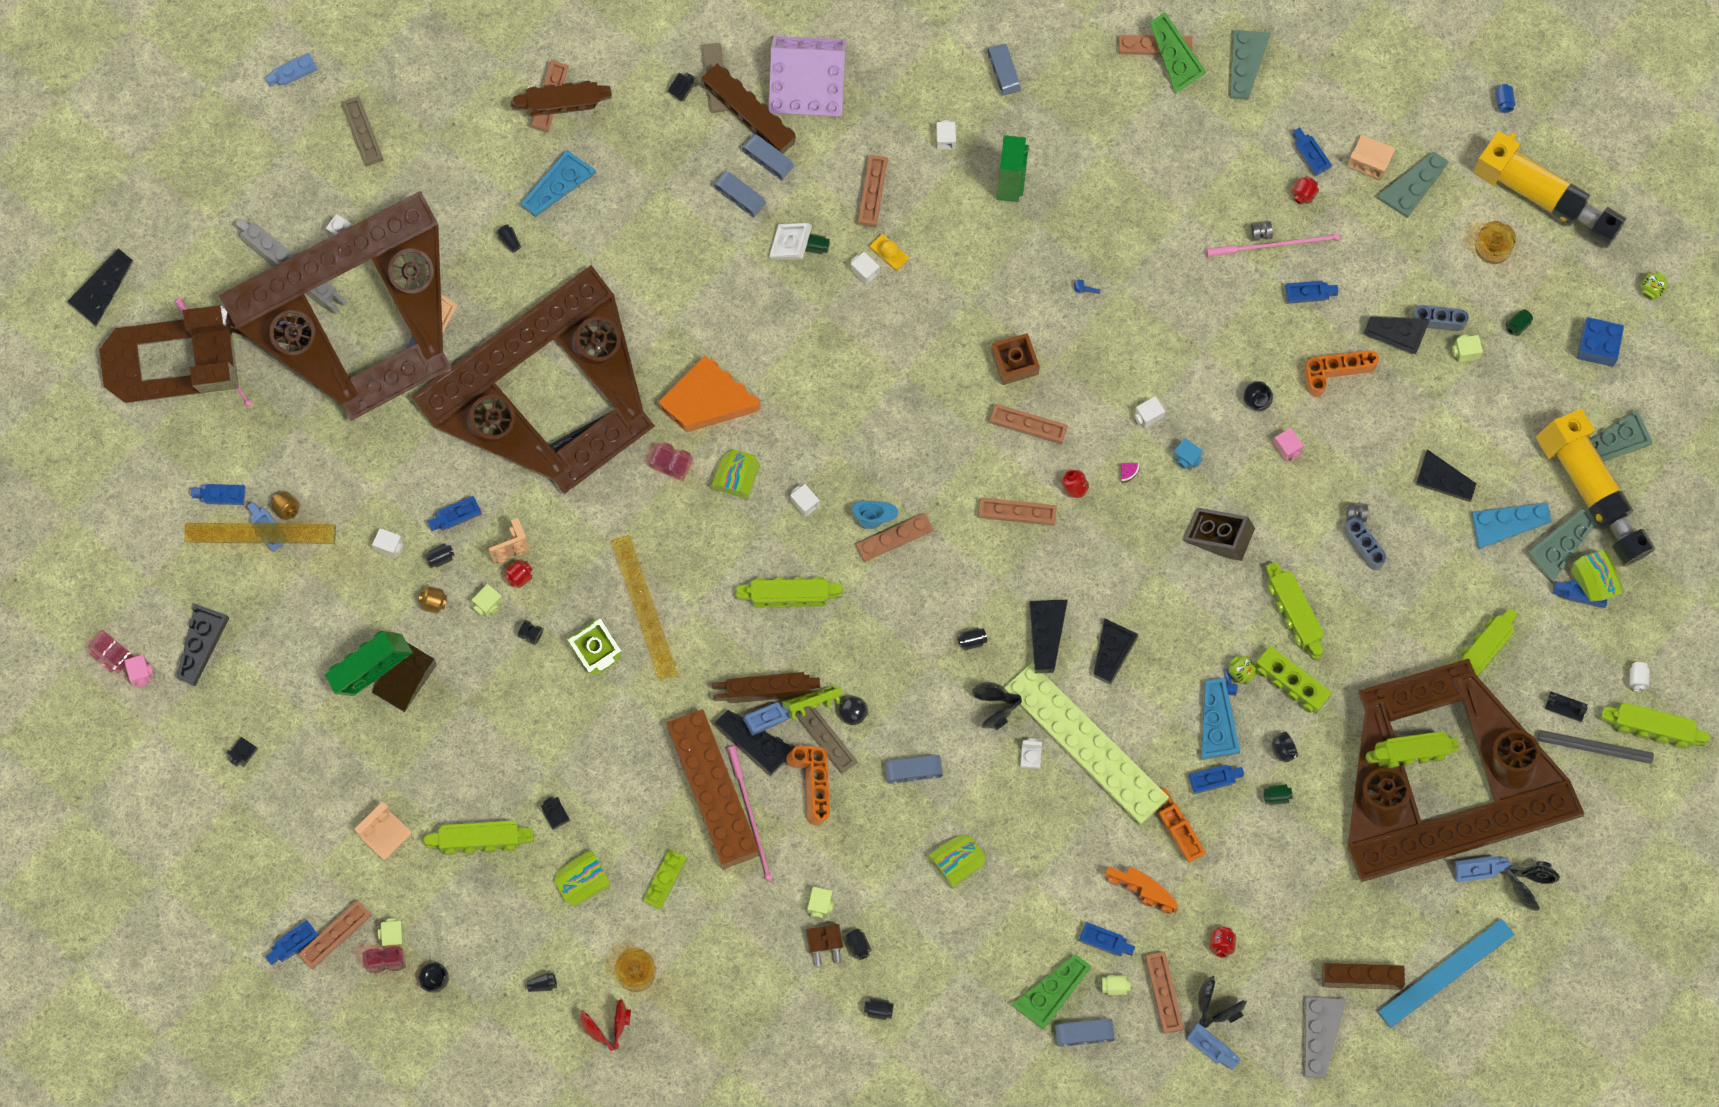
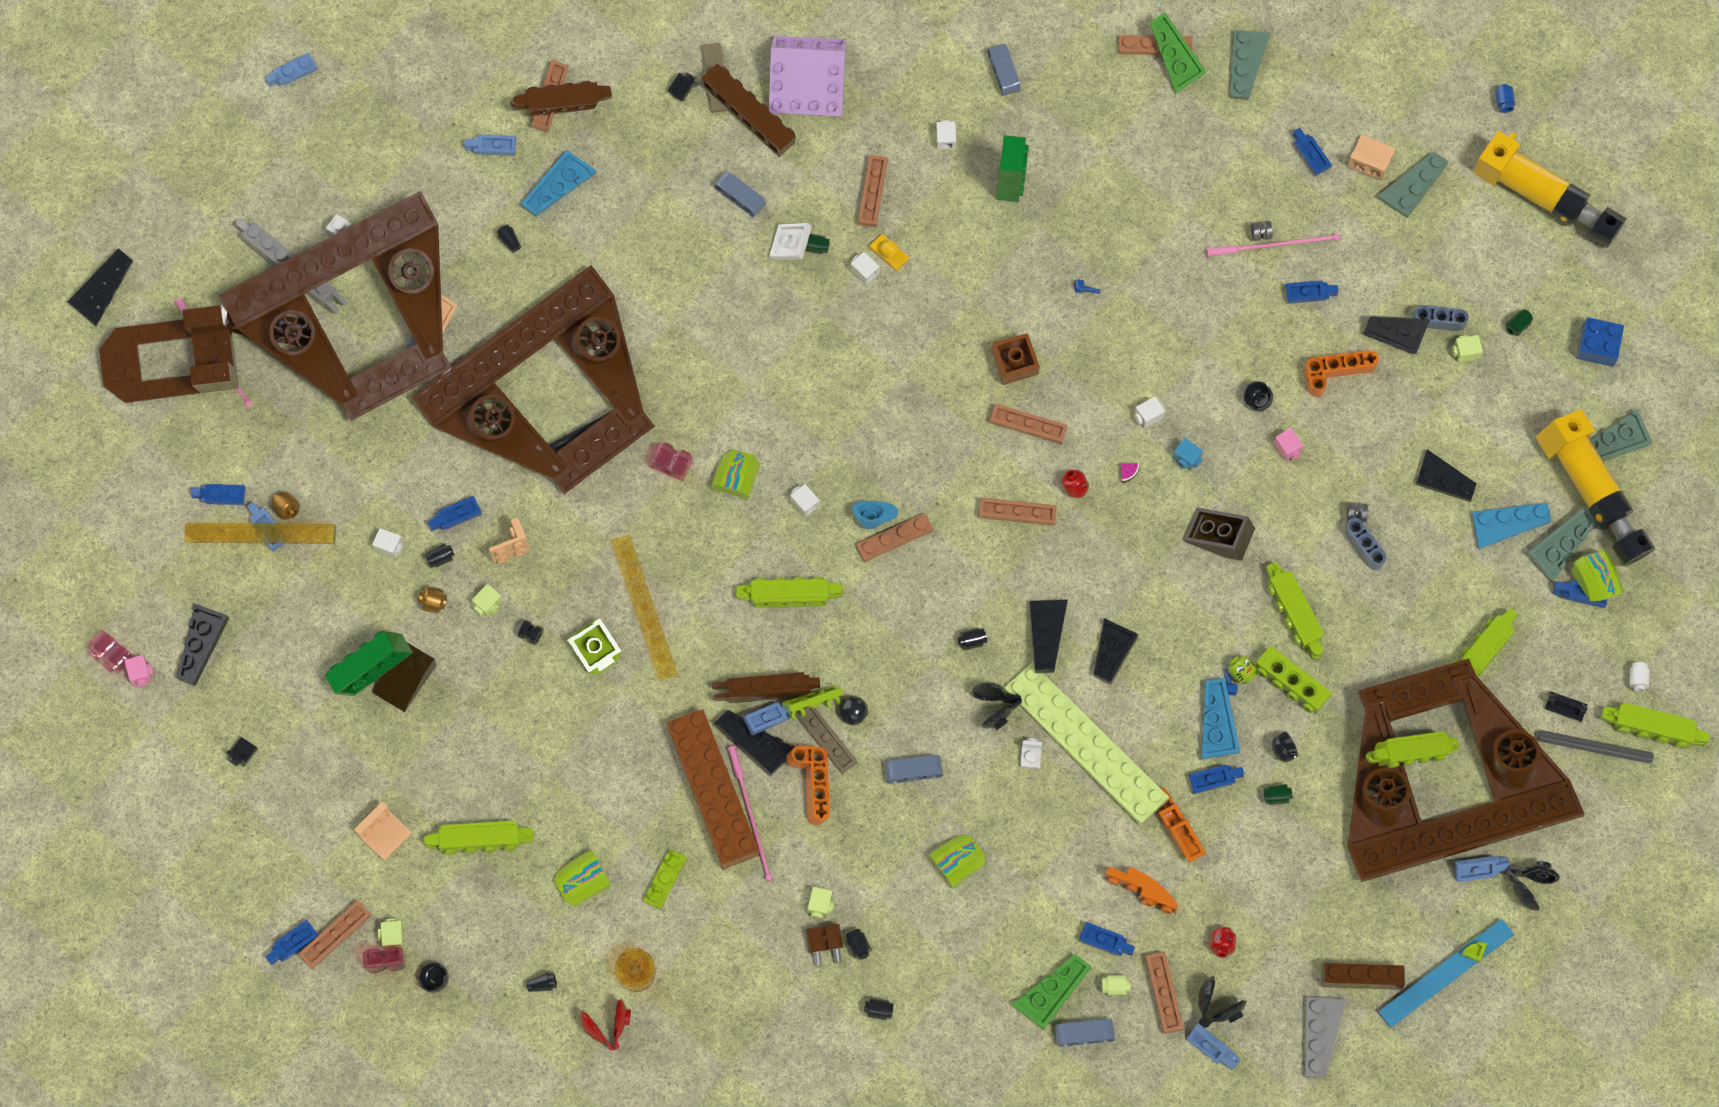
dark tan tile [342,96,384,167] -> none
red head [504,559,533,588] -> none
black bracket [541,797,570,830] -> none
orange slope [658,355,761,432] -> none
sand blue beam [741,134,794,180] -> none
red head [1291,176,1319,205] -> none
clear yellow brick [1475,221,1516,264] -> none
lime head [1640,271,1669,300] -> none
none -> medium blue hinge [464,134,516,156]
none -> lime tile [1461,942,1487,963]

